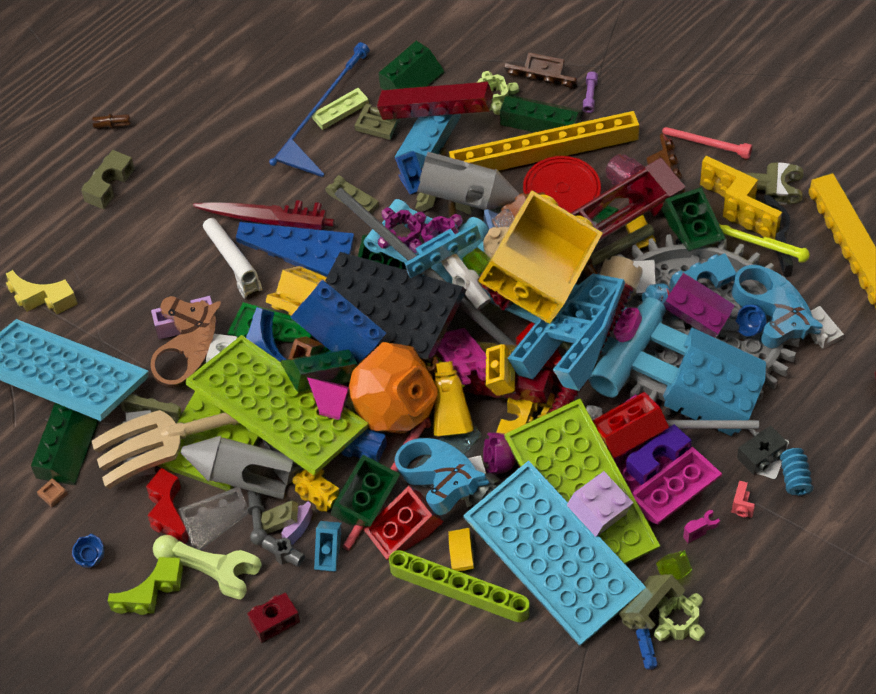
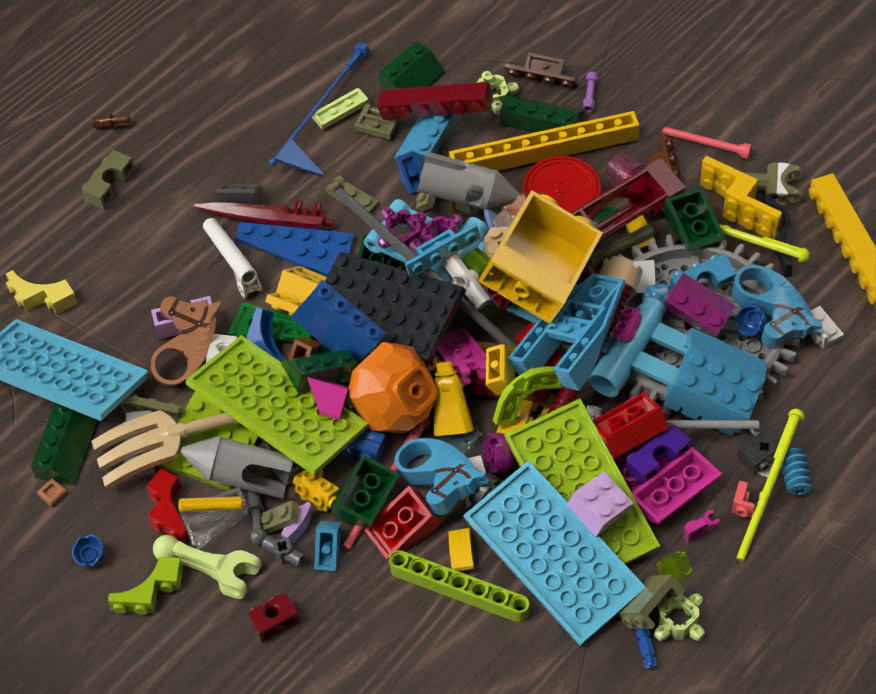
none -> yellow axle [179,497,243,511]
none -> dark grey slope [216,184,260,205]
none -> lime plate [493,366,562,425]
none -> neon yellow bar [736,409,804,562]

